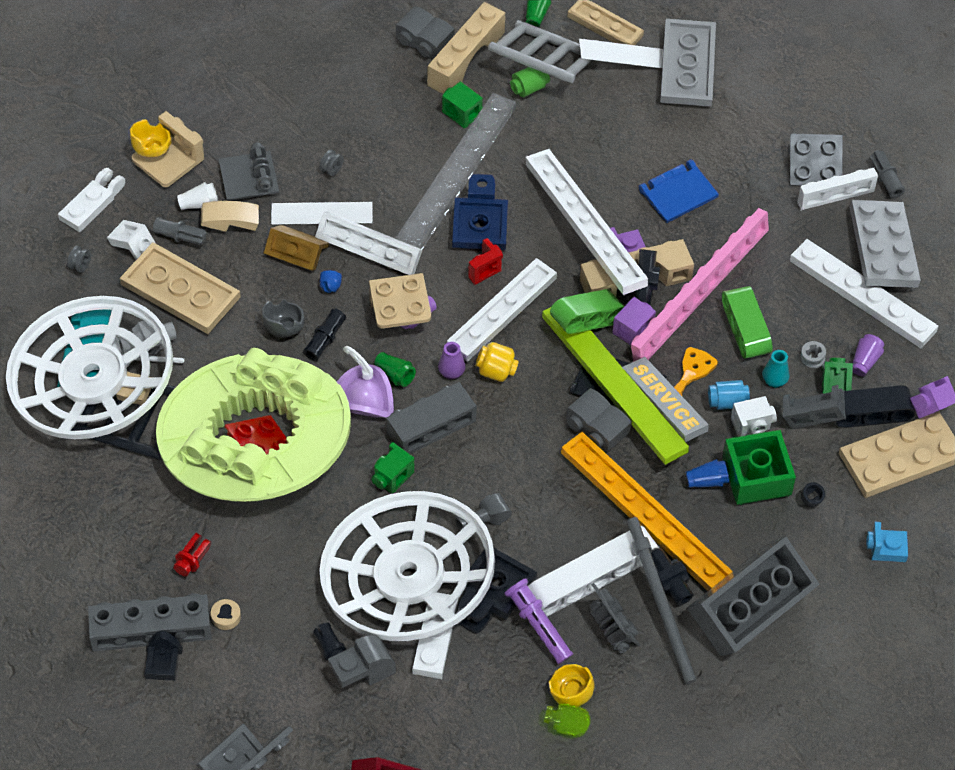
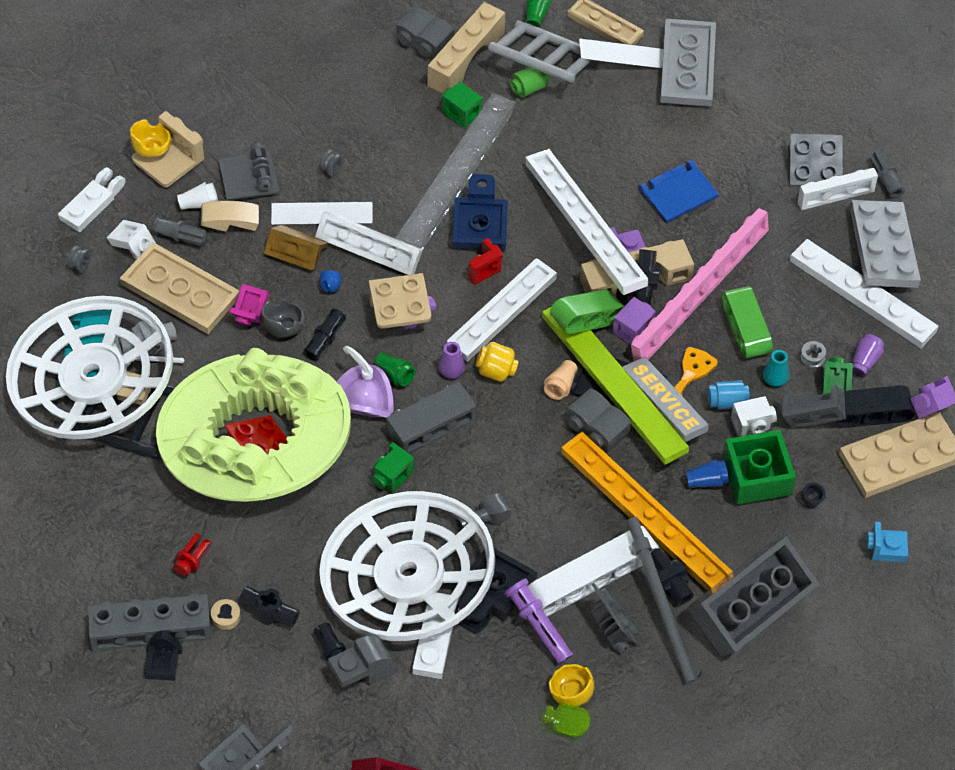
none -> dark pink bracket [229,284,270,326]
none -> black axle [239,586,300,628]
none -> light nougat cone [544,360,577,400]

